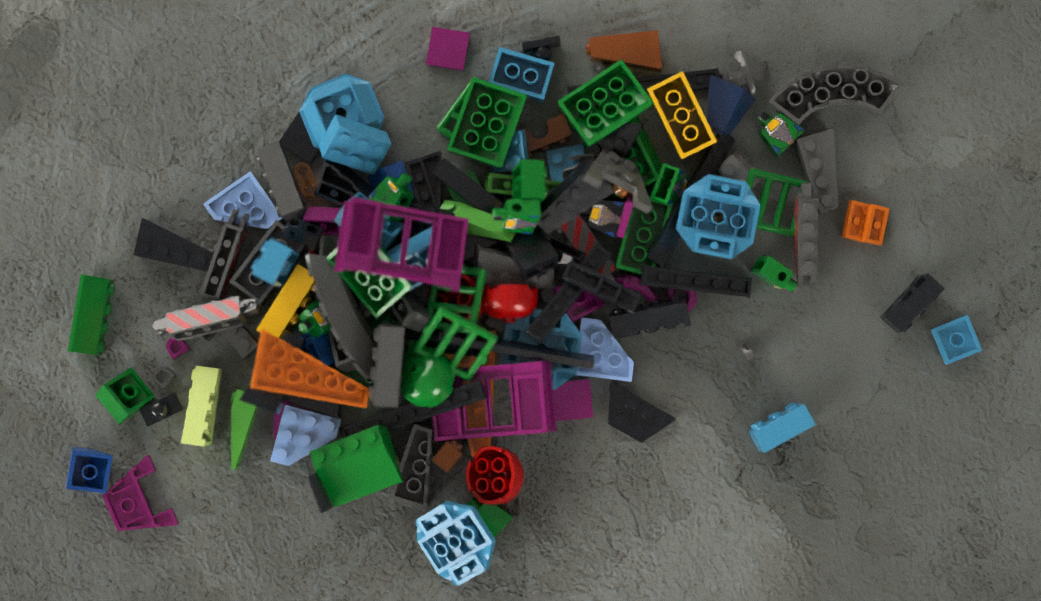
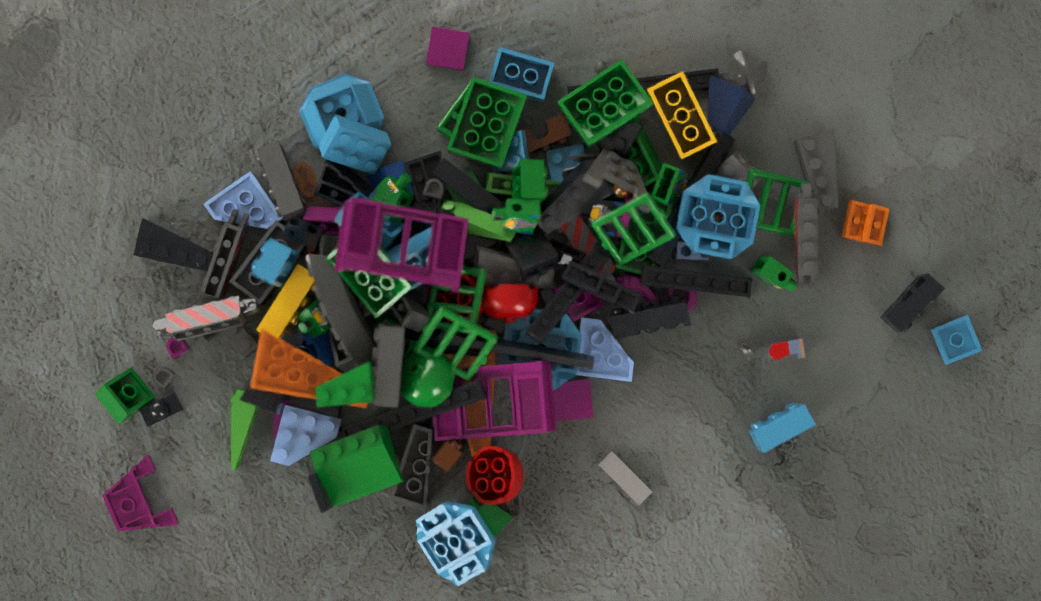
blue slope [65,447,113,494] -> none
green slope [68,274,115,355] -> none
yellowish green wedge [181,366,222,446] -> none
black tile [279,112,320,164] -> none
black tile [522,35,561,61] -> none
dark orange slope [586,30,662,72] -> none
black wing [608,382,676,443] -> none
torso [757,111,805,158] -> none
dark grey brick [768,64,903,125] -> none
none -> green wing [315,362,375,407]
none -> dark grey tile [423,178,444,200]
none -> green bar [591,193,676,265]
none -> light grey tile [598,451,652,505]
none -> sand blue leg [672,241,710,261]
none -> leg [767,338,806,360]

